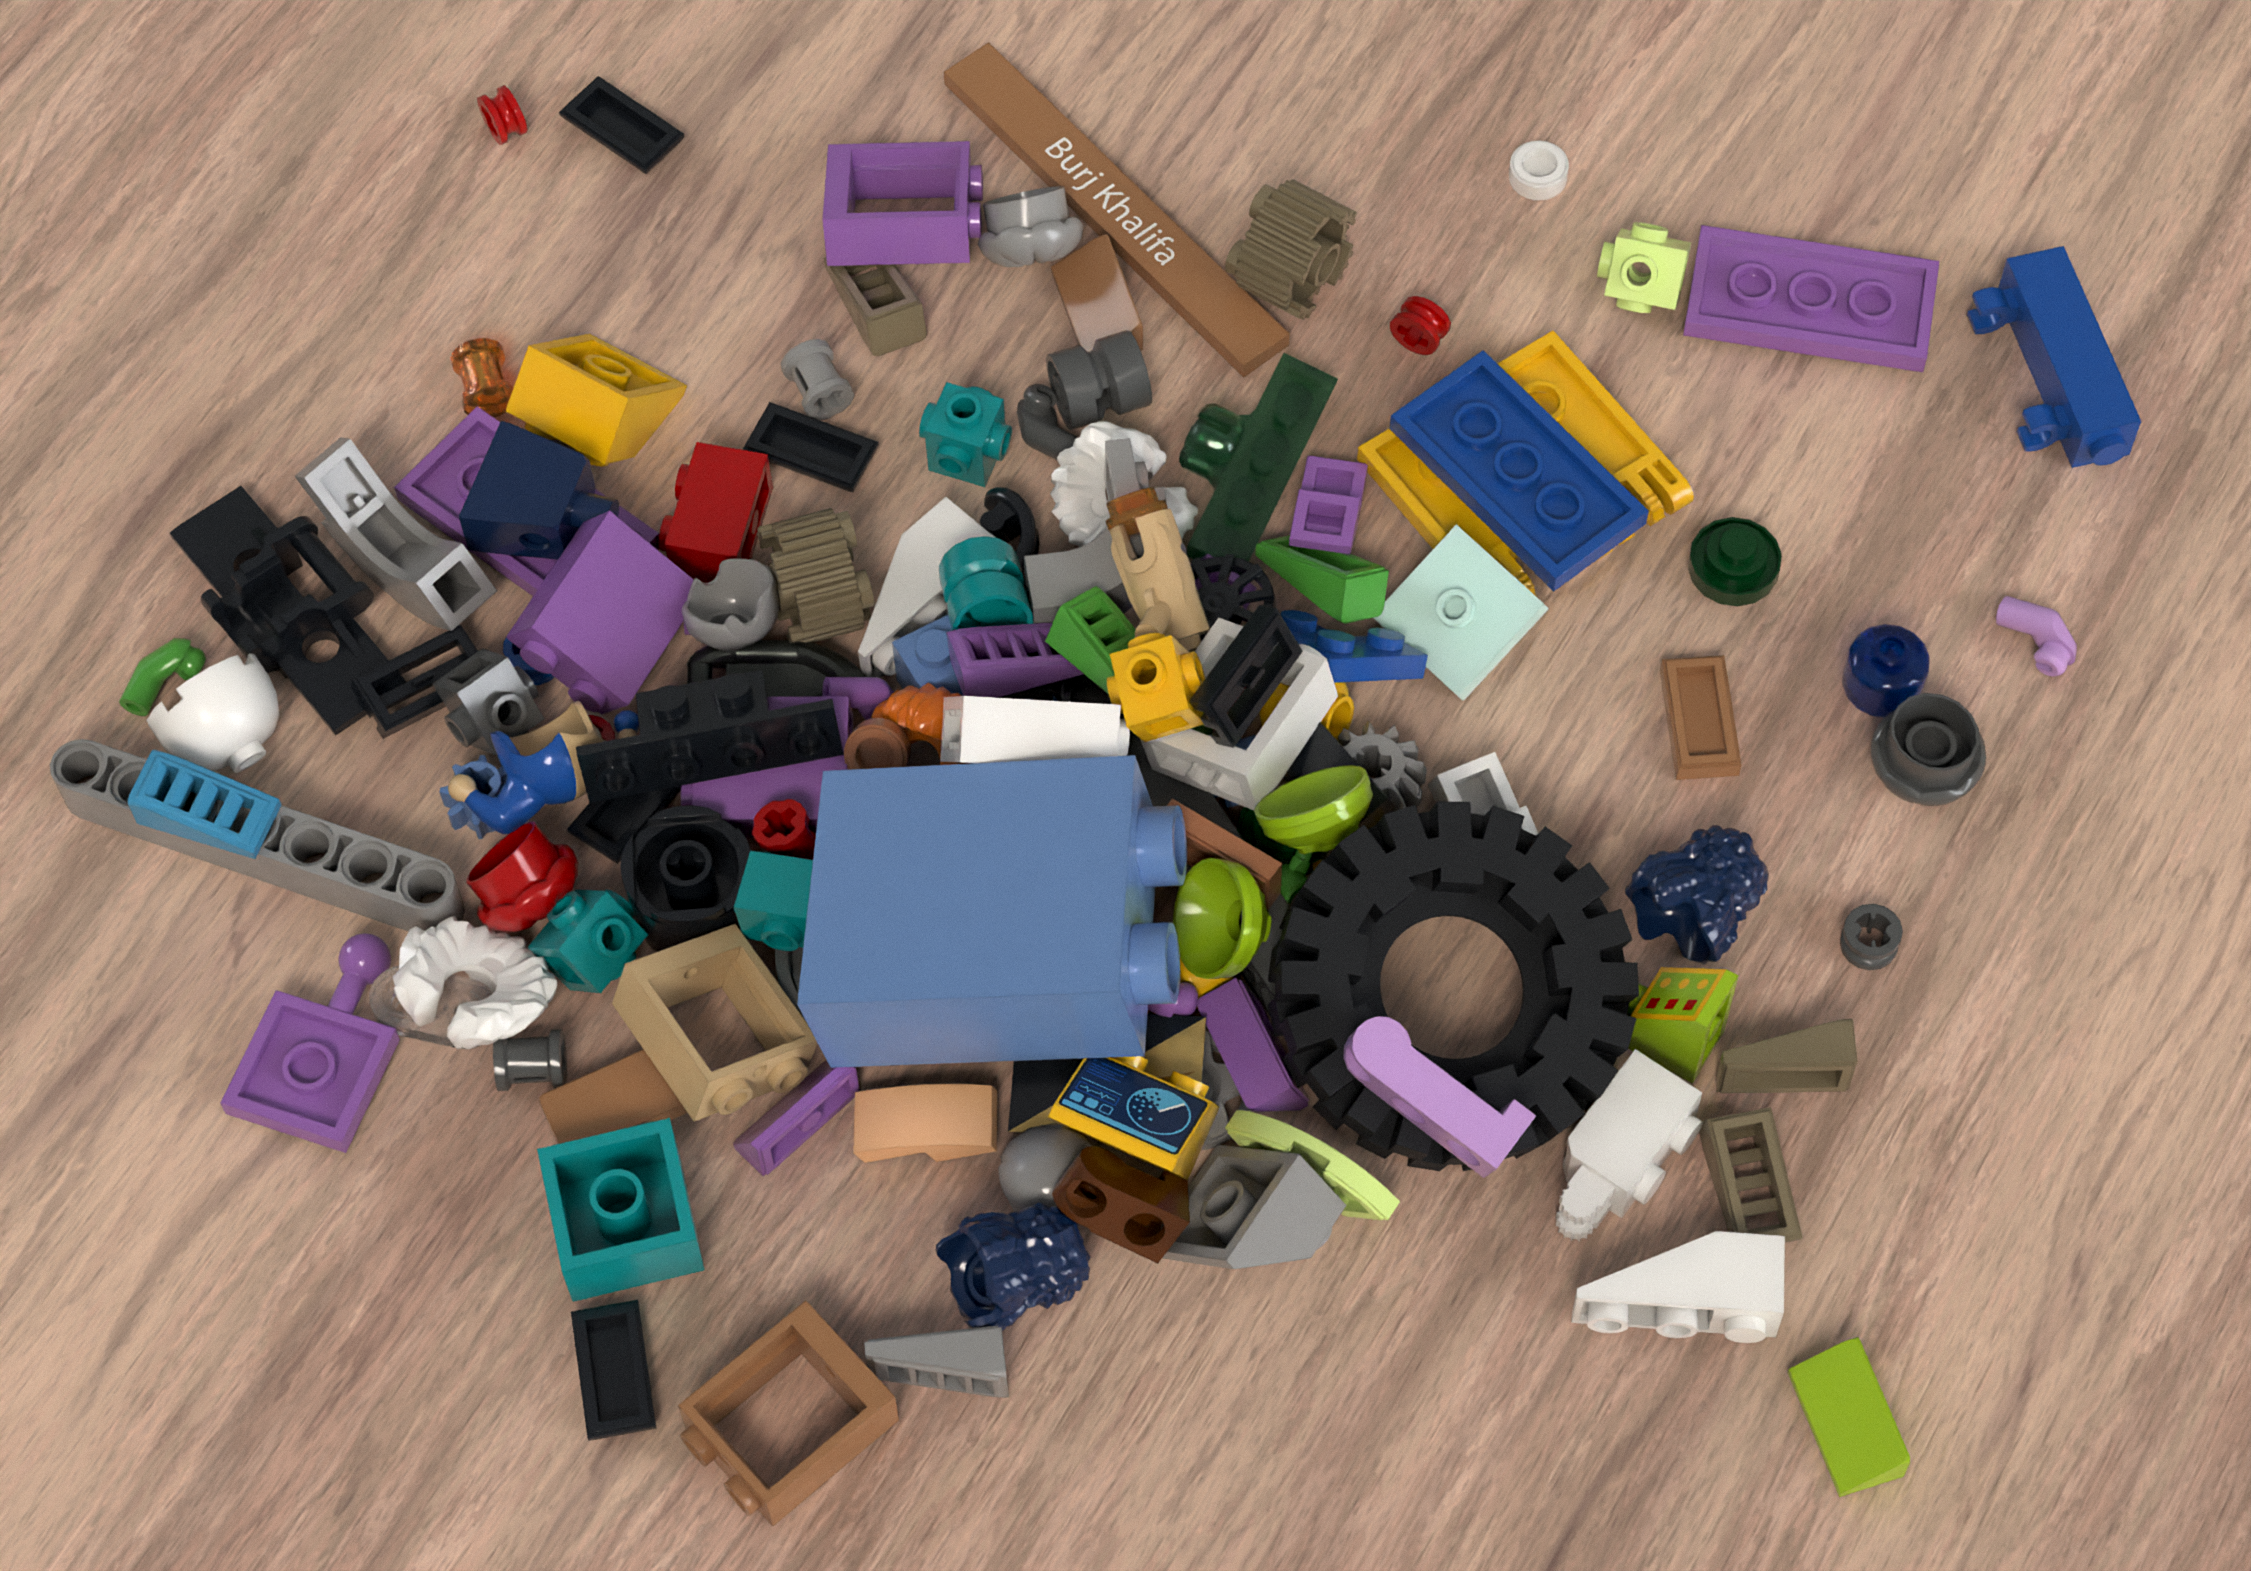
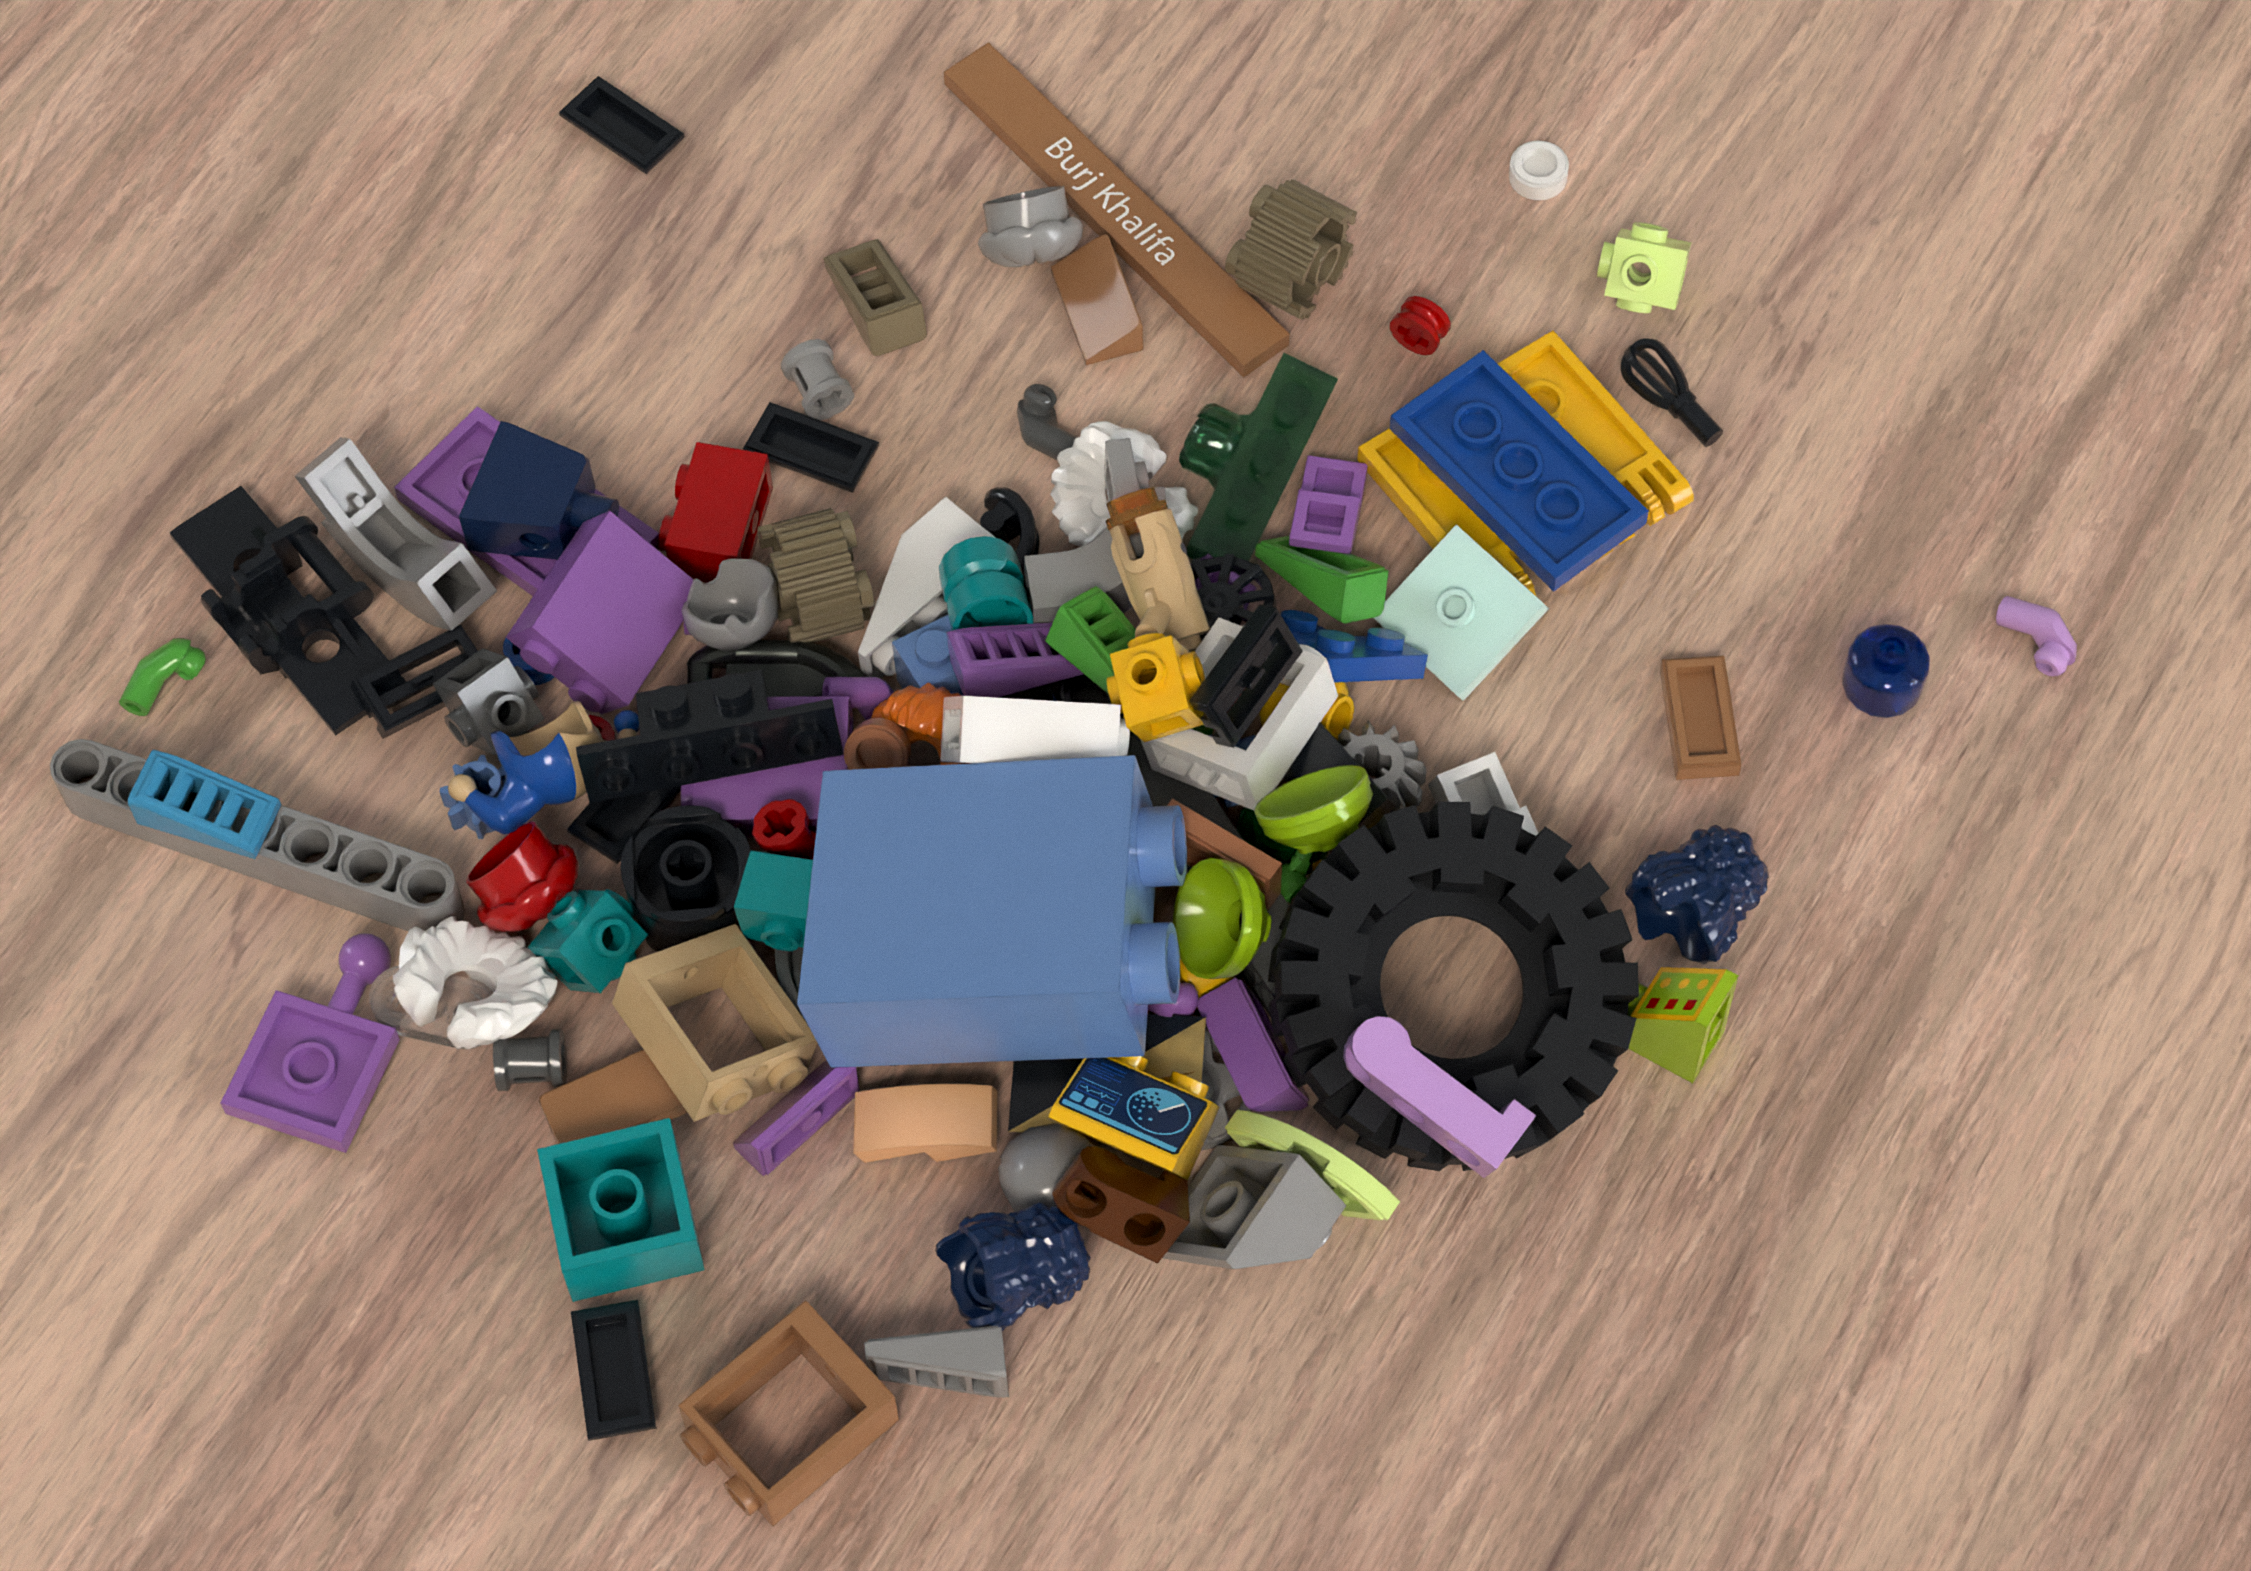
white cylinder [147,653,279,773] -> none
clear orange bush [450,338,513,417] -> none
red bush [477,85,528,145] -> none
yellow slope [506,333,687,467] -> none
medium lavender window [822,141,983,266] -> none
teal brick [919,382,1012,487] -> none
dark grey wheel [1046,330,1152,430] -> none
white hinge [1556,1049,1703,1241] -> none
white slope [1571,1231,1785,1343] -> none
medium lavender plate [1683,225,1940,372] -> none
dark green plate [1688,517,1782,607] -> none
dark tan slope [1699,1107,1803,1243] -> none
dark tan slope [1715,1019,1857,1093] -> none
lime slope [1787,1337,1910,1497] -> none
dark grey bush [1840,904,1903,970] -> none
dark grey piece [1871,693,1986,806] -> none
blue brick [1967,246,2141,468] -> none
none -> black piece [1621,338,1723,447]

